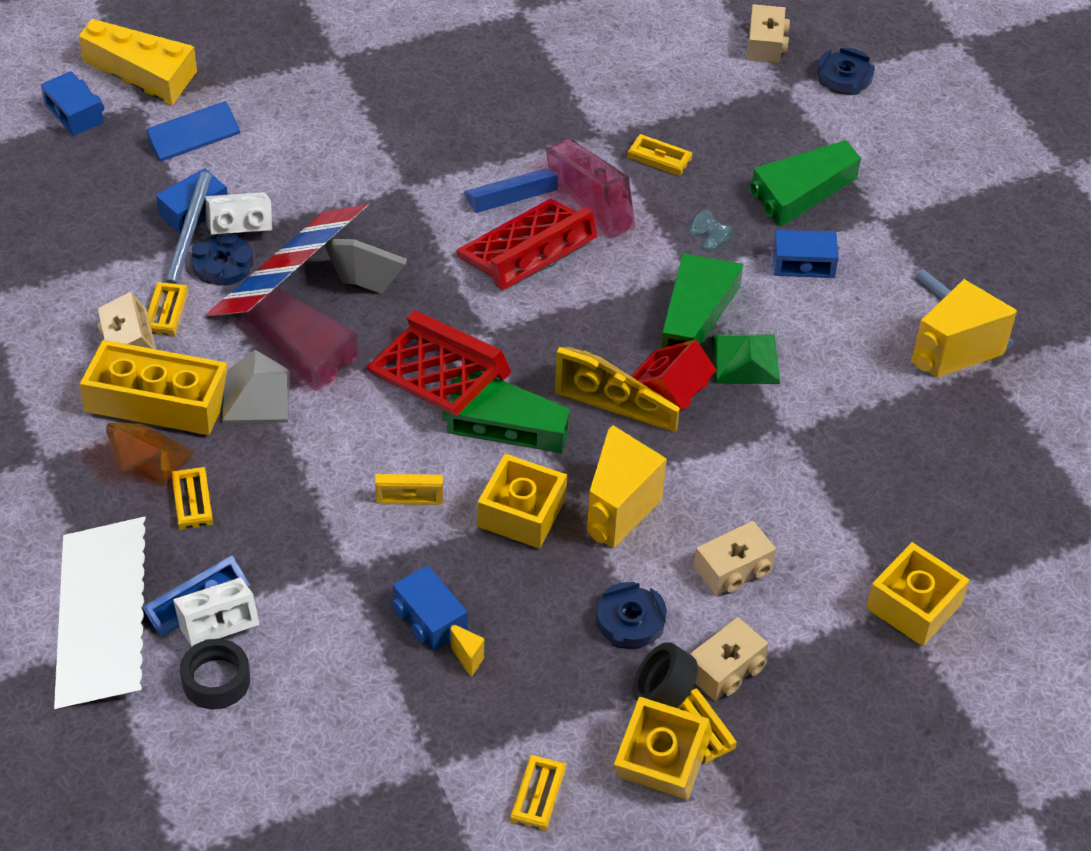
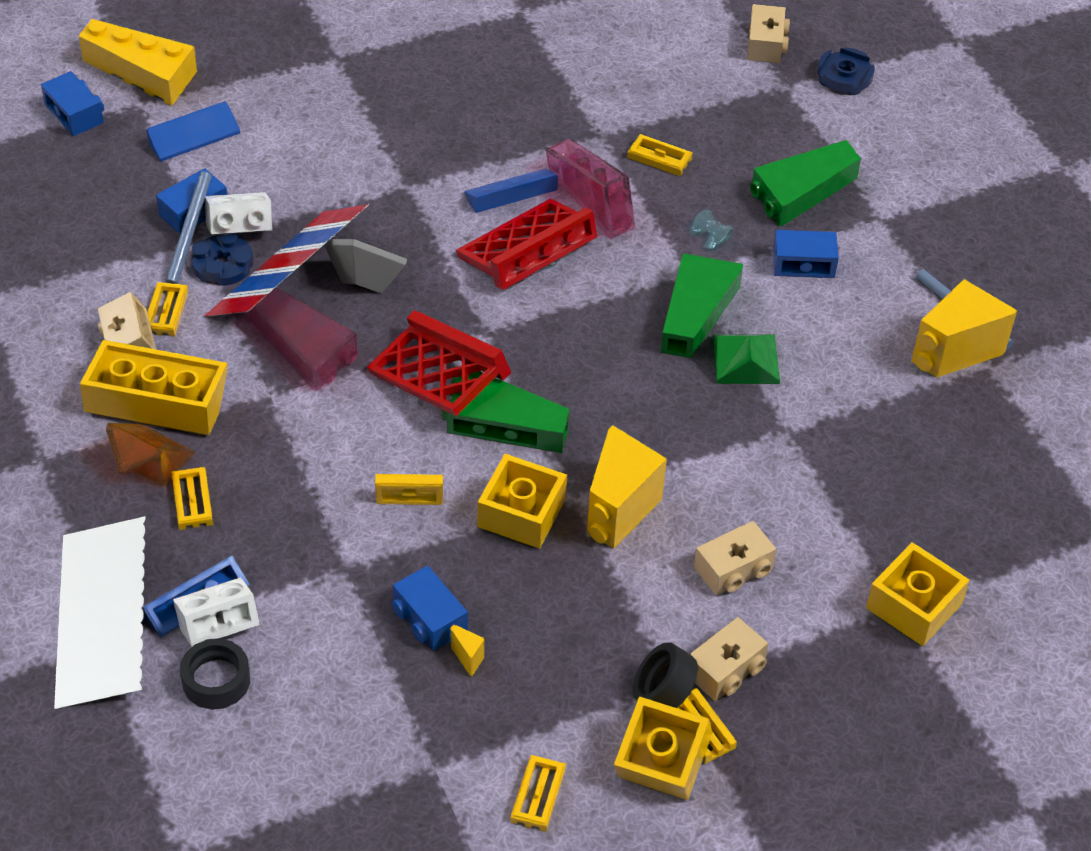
light grey slope [222,350,290,423] -> none
yellow wedge [555,347,680,432] -> none
dark blue plate [596,582,667,648] -> none
red slope [631,340,716,412] -> none

